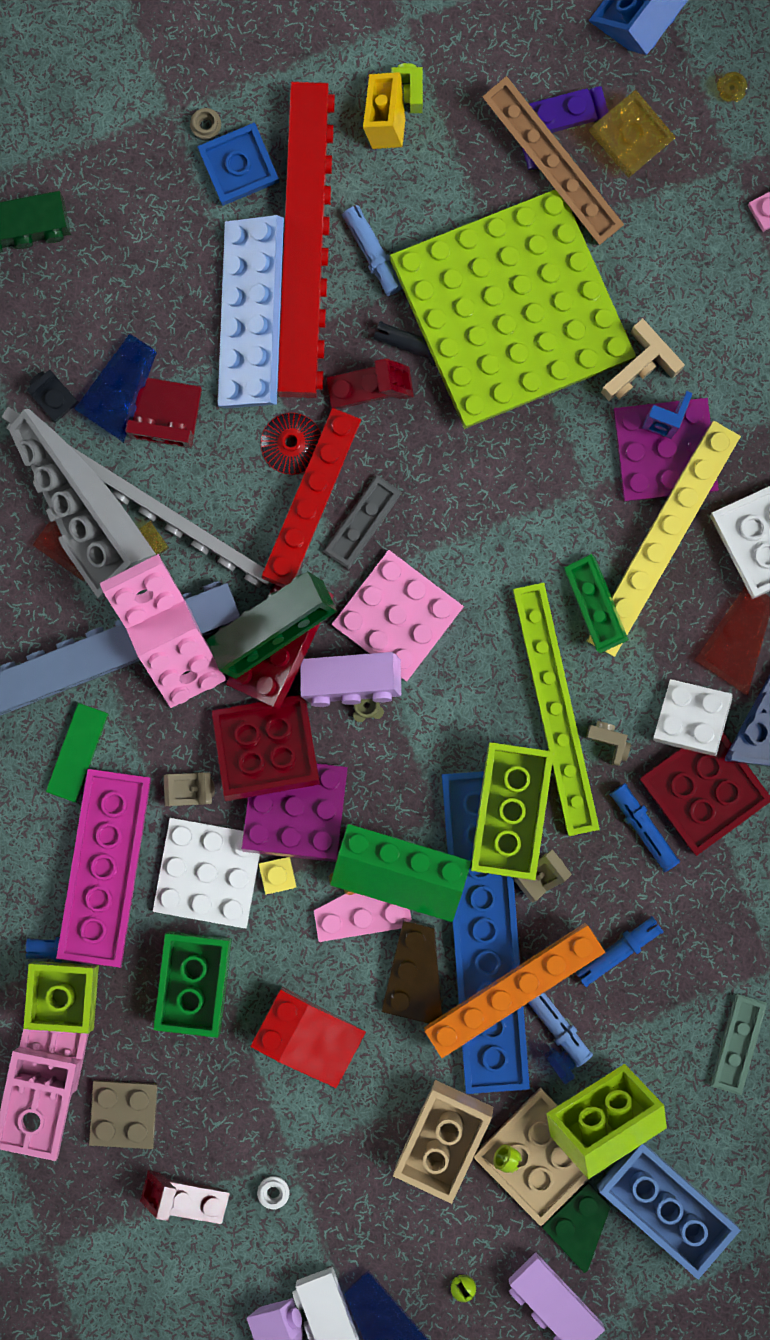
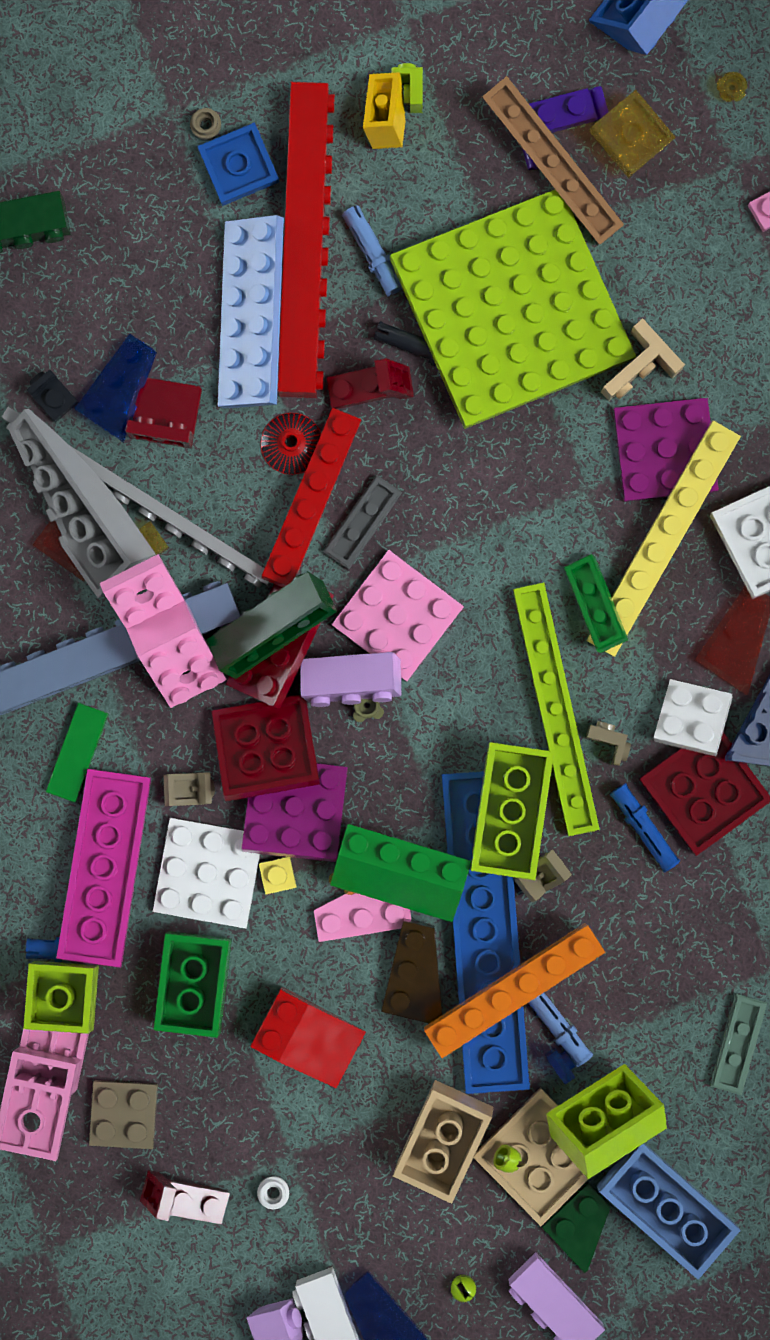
blue pin [575,916,664,988] -> none
blue panel [642,391,693,439] -> none

